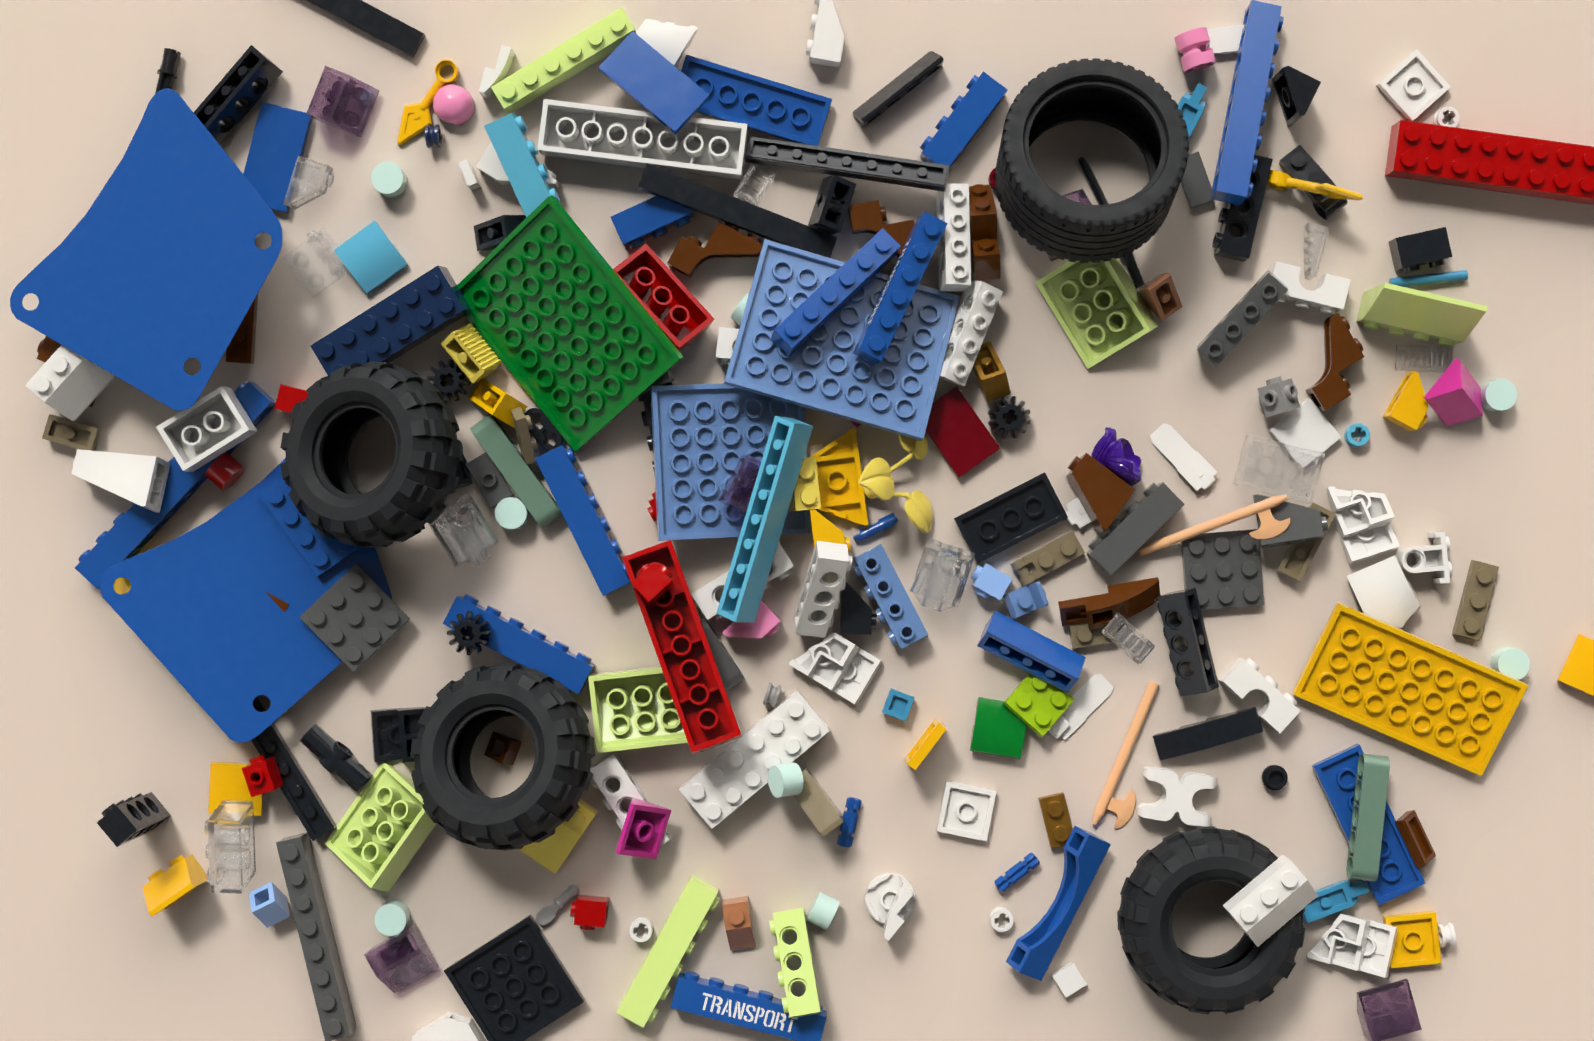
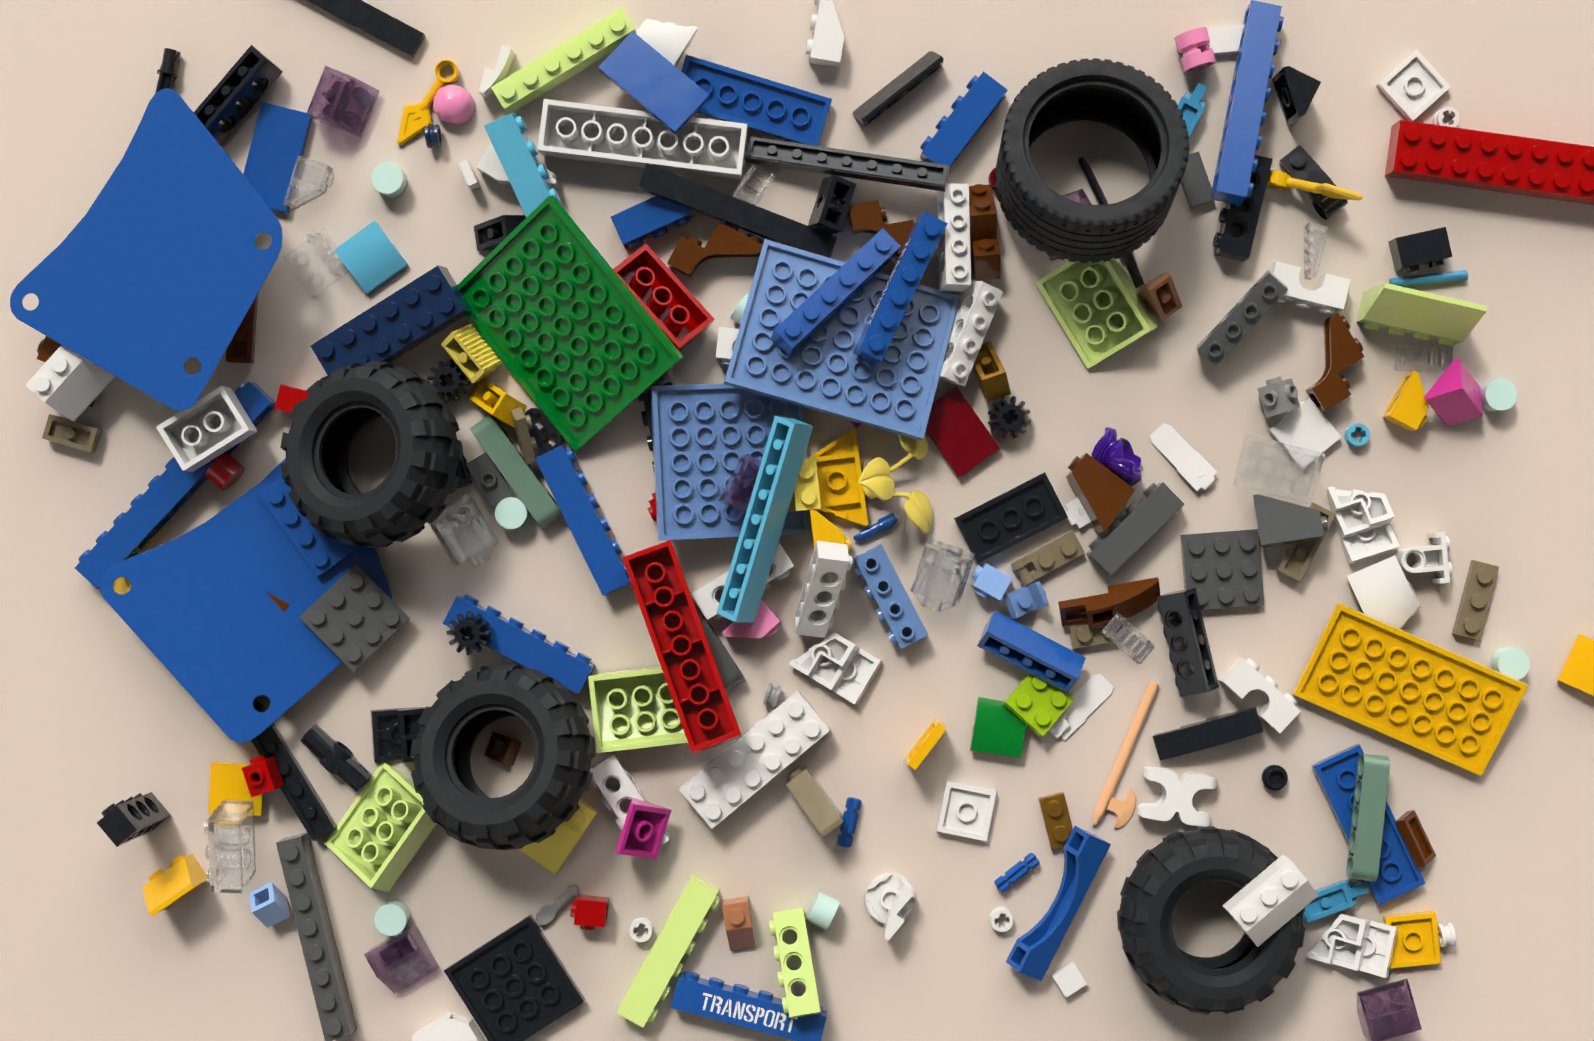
white slope [71,449,171,513] -> none
red brick [631,562,674,606] -> none
light aqua piece [768,763,804,798] -> none
black slope [840,582,877,635] -> none
dark azure plate [882,688,915,721] -> none
light nougat piece [1138,495,1291,557] -> none

